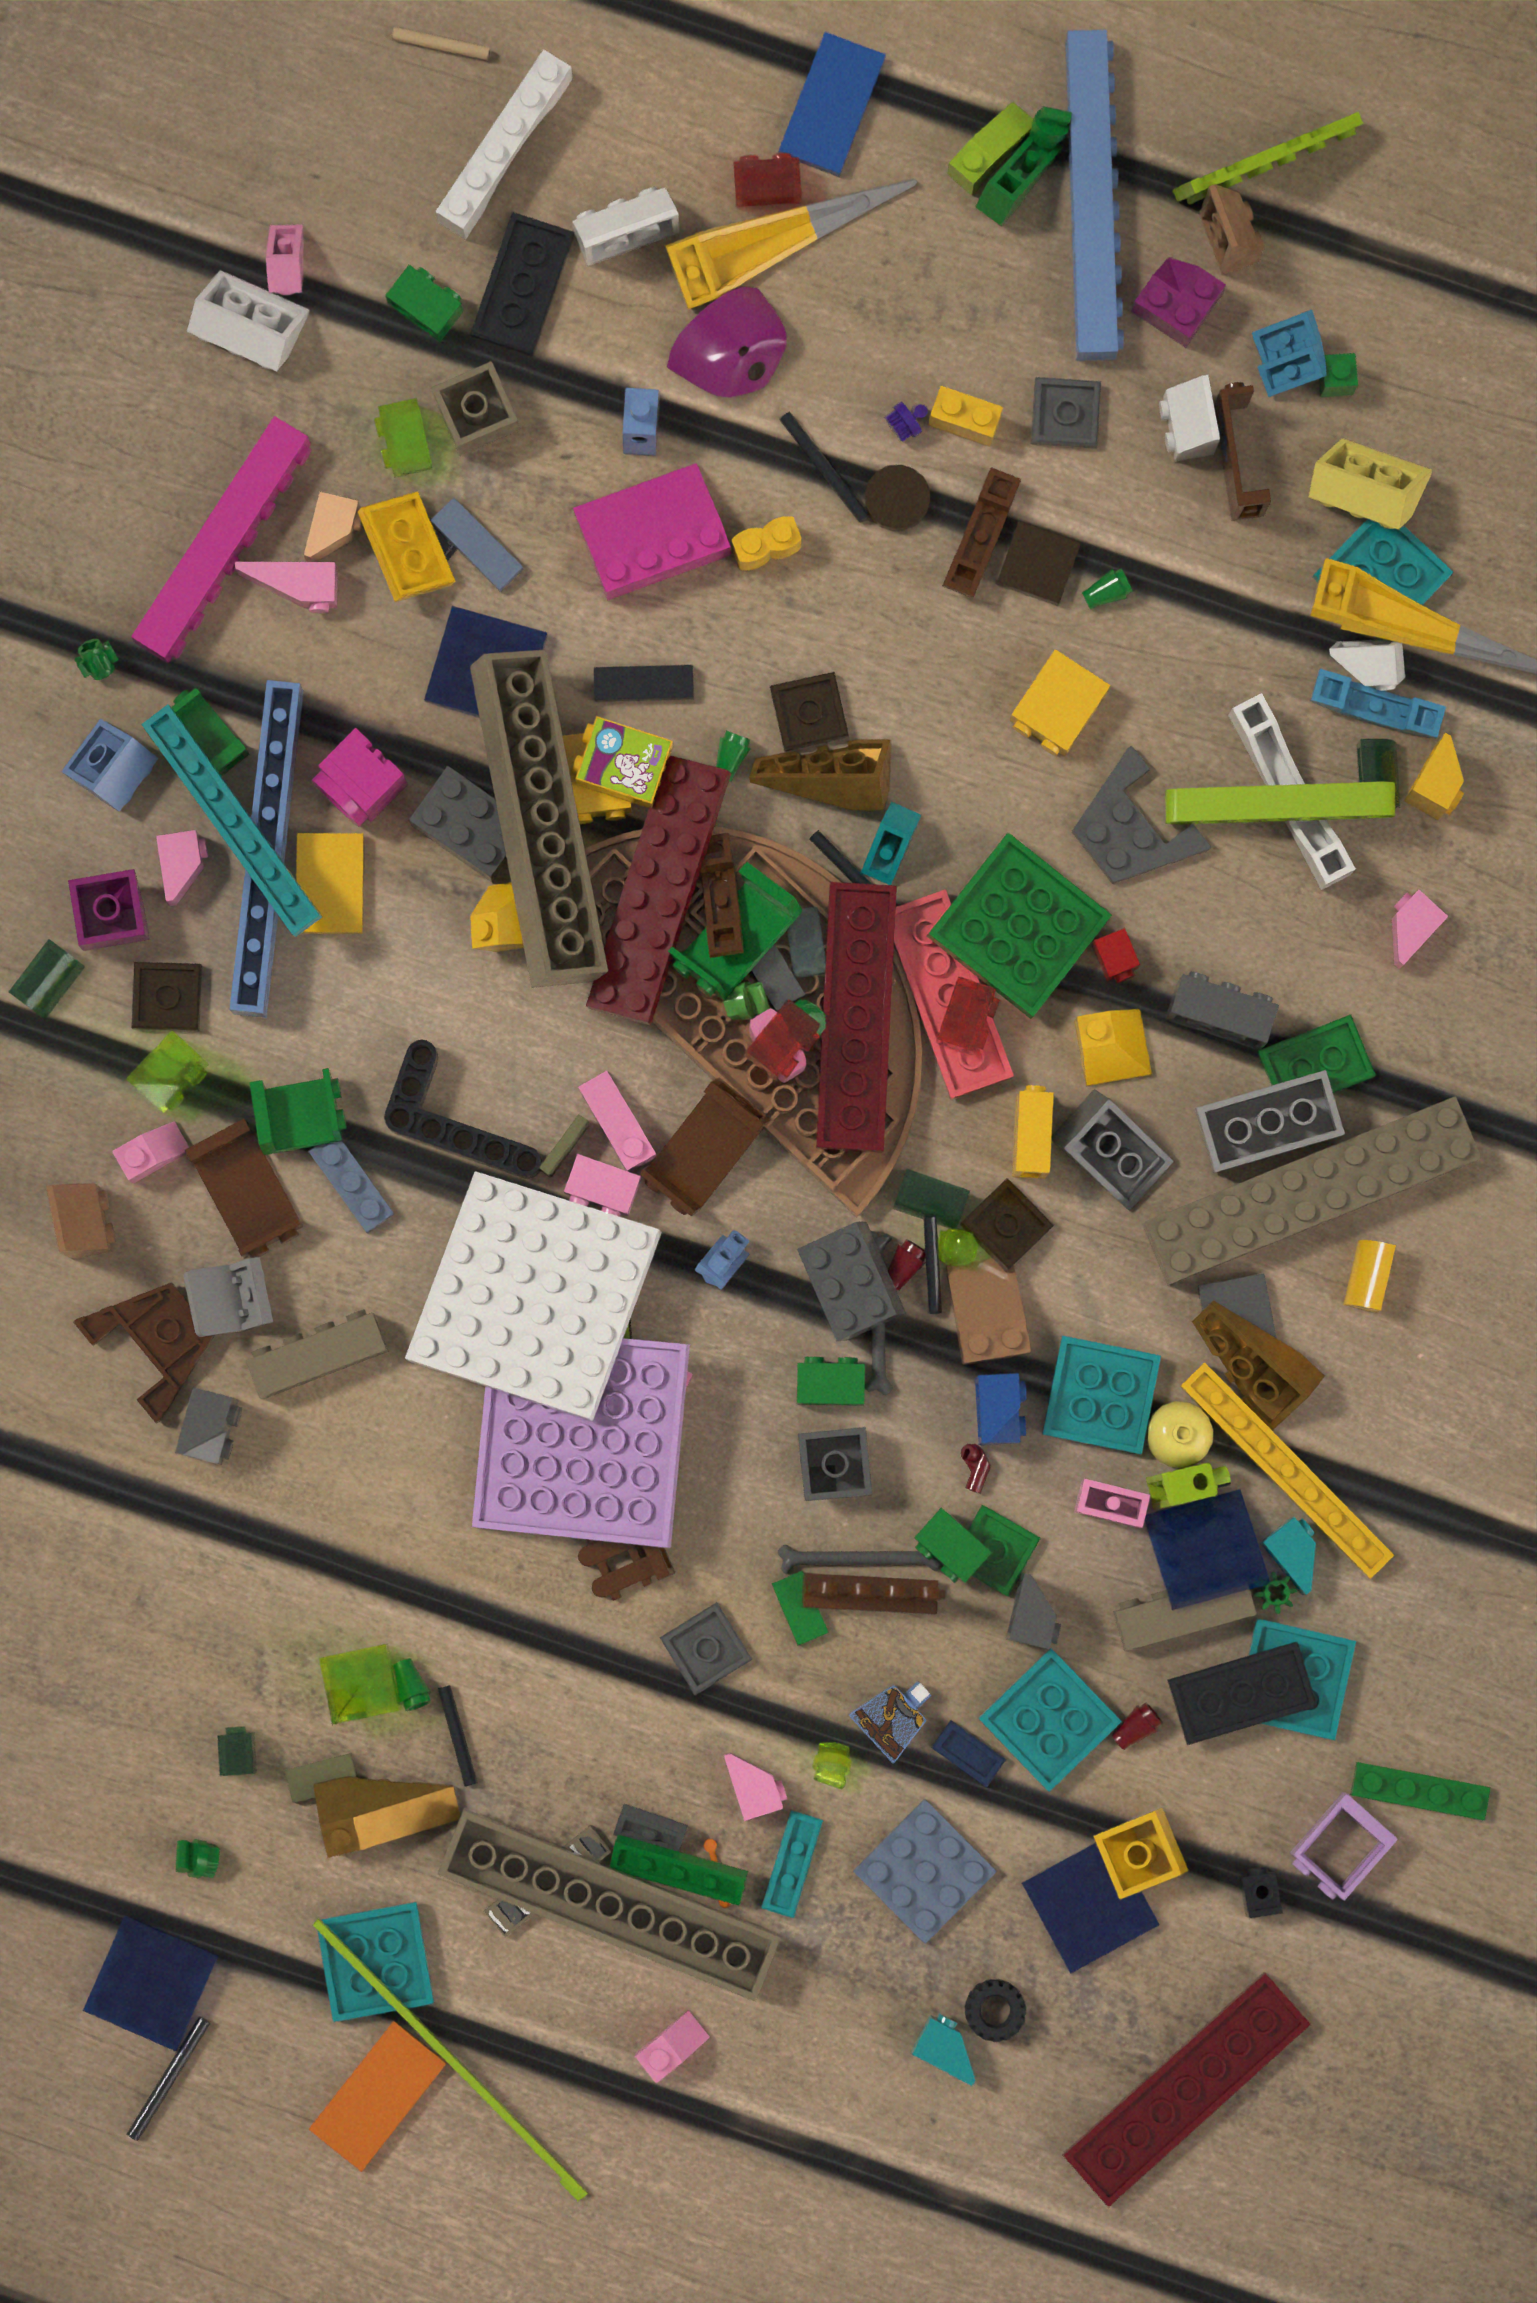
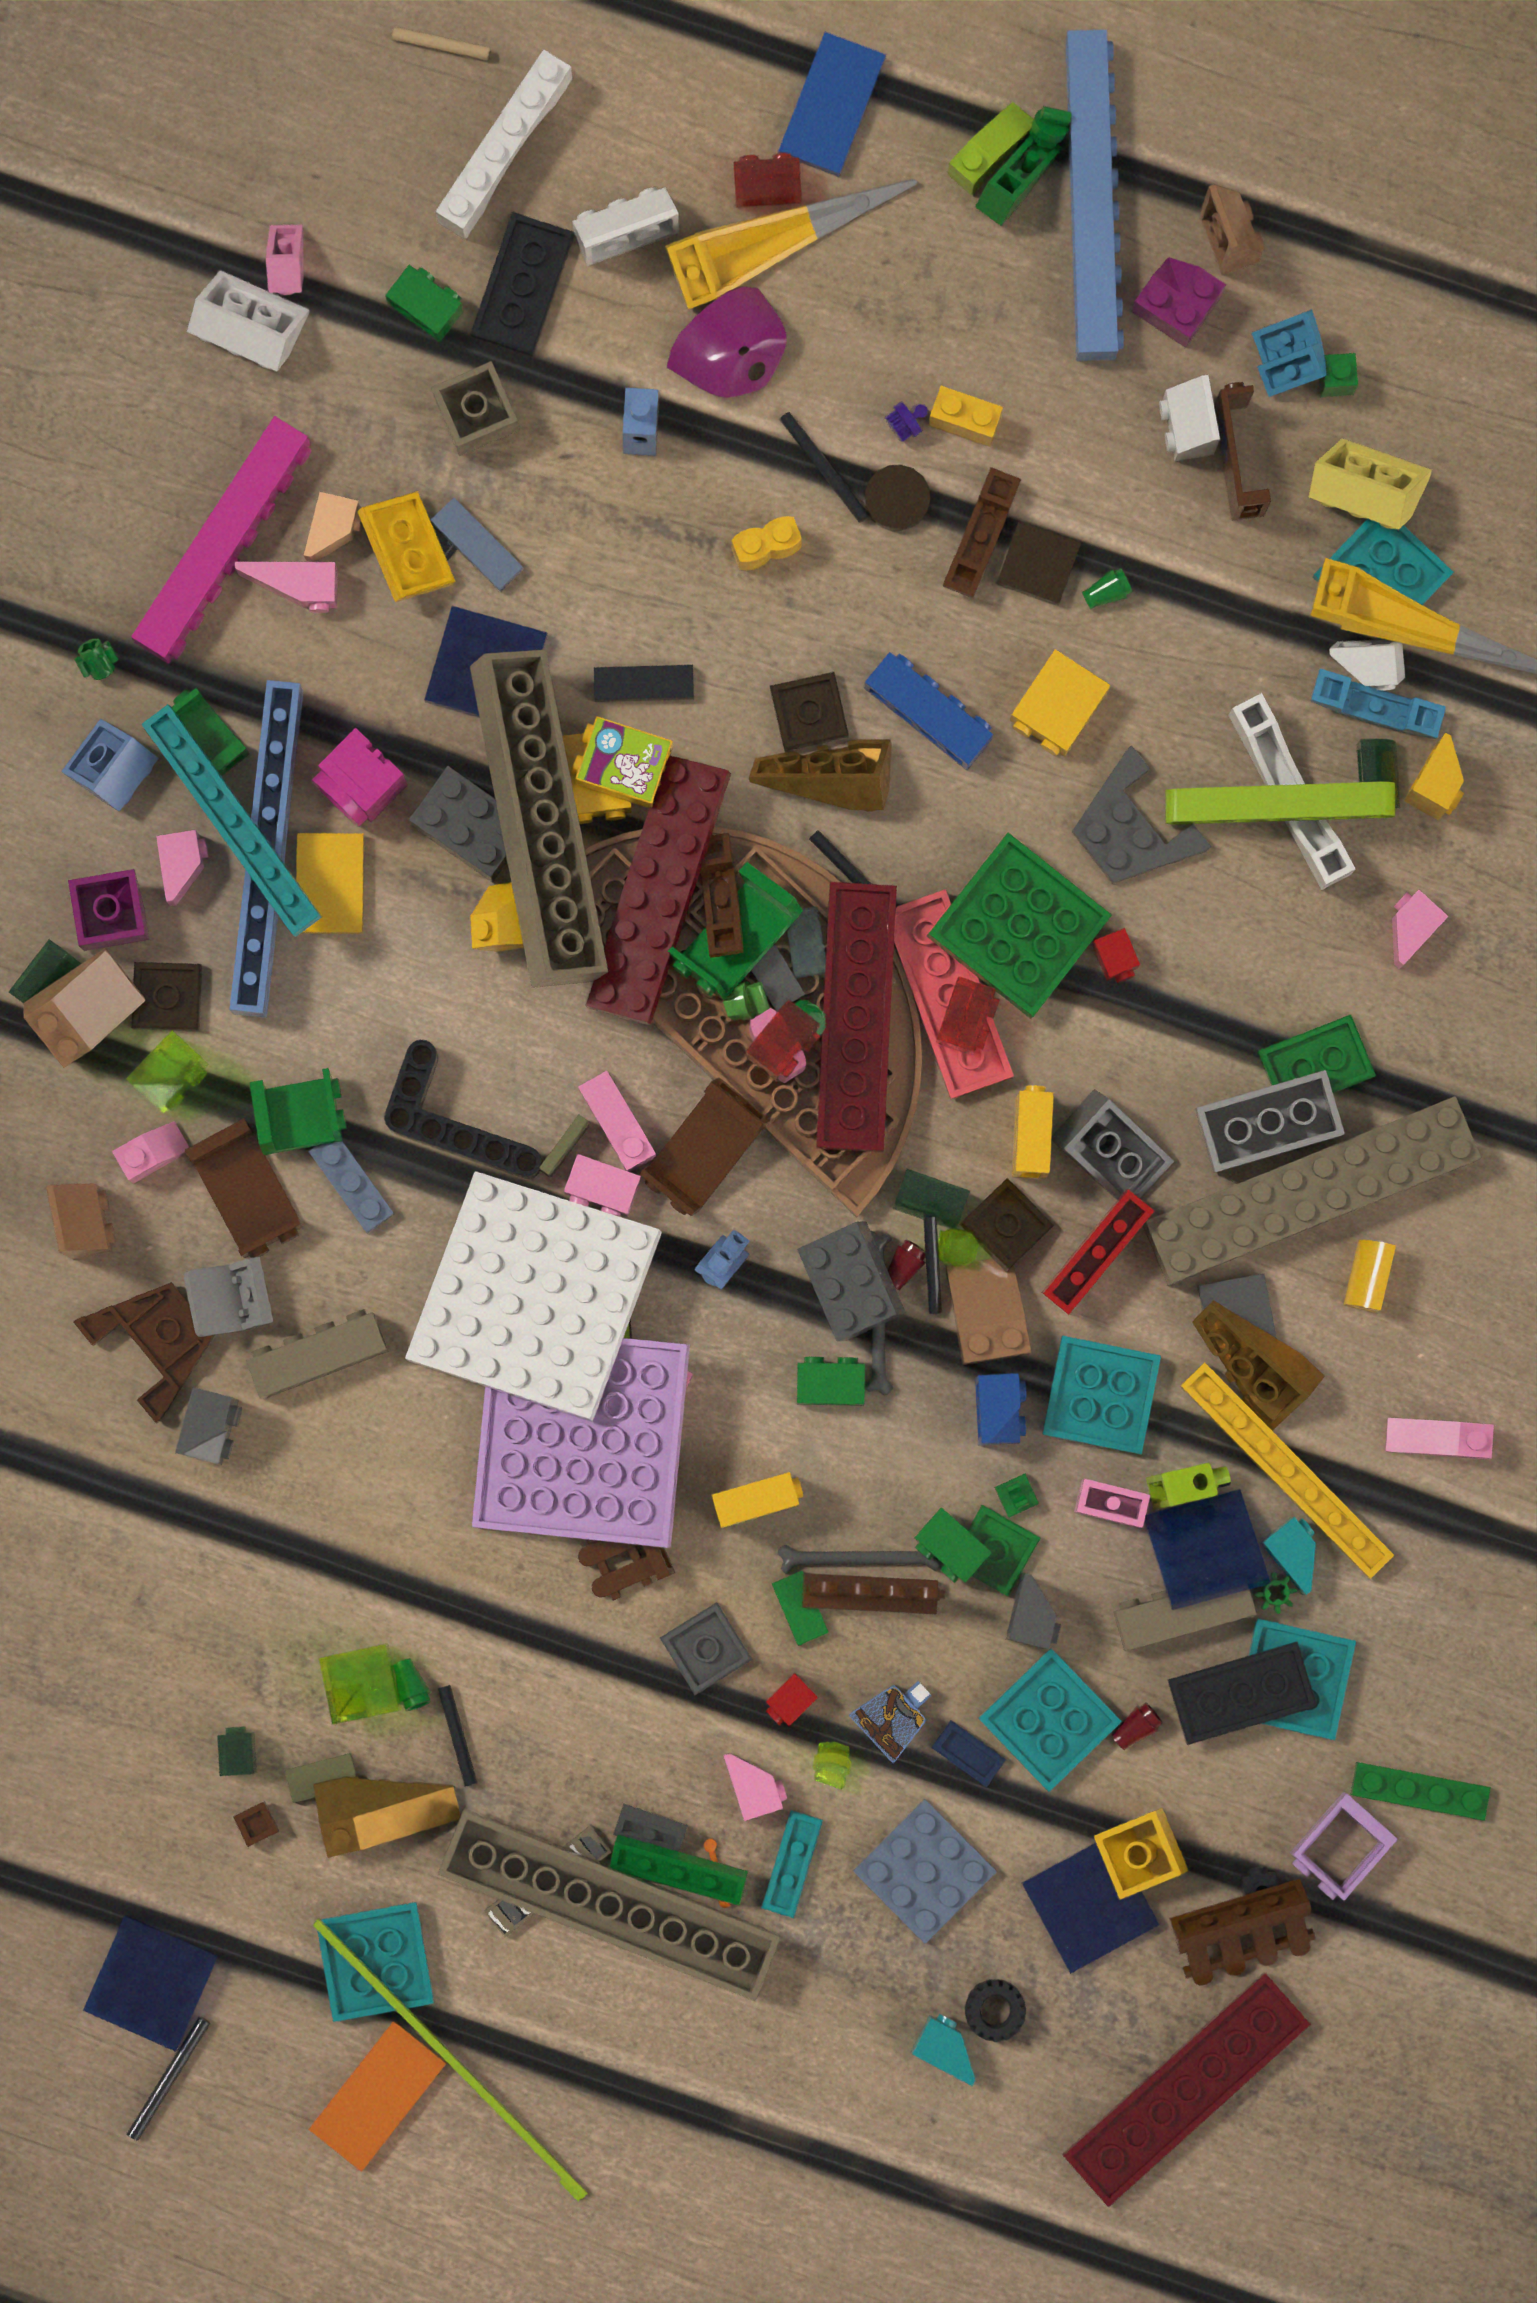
green piece [175,1839,220,1878] -> none
clear neon green brick [374,398,433,477] -> none
dark pink slope [573,463,731,601] -> none
bright pink slope [635,2010,710,2083] -> none
green cone [716,731,751,782] -> none
dark grey slope [798,1427,872,1501] -> none
teal slope [861,801,922,885] -> none
dark red arm [961,1443,991,1494] -> none
dark grey tile [1031,377,1101,449] -> none
yellow slope [1074,1009,1152,1086] -> none
light yellow cylinder [1146,1401,1213,1468] -> none
dark grey brick [1165,971,1279,1050] -> none
lime wing [1173,112,1364,205] -> none
none -> medium nougat slope [23,948,145,1068]
none -> reddish brown plate [233,1801,280,1847]
none -> yellow brick [712,1472,804,1529]
none -> red brick [765,1673,818,1726]
none -> blue brick [864,652,993,770]
none -> green tile [994,1474,1039,1518]
none -> red brick [1041,1189,1154,1315]
none -> reddish brown fence [1170,1879,1316,1986]
none -> bright pink slope [1385,1418,1494,1460]

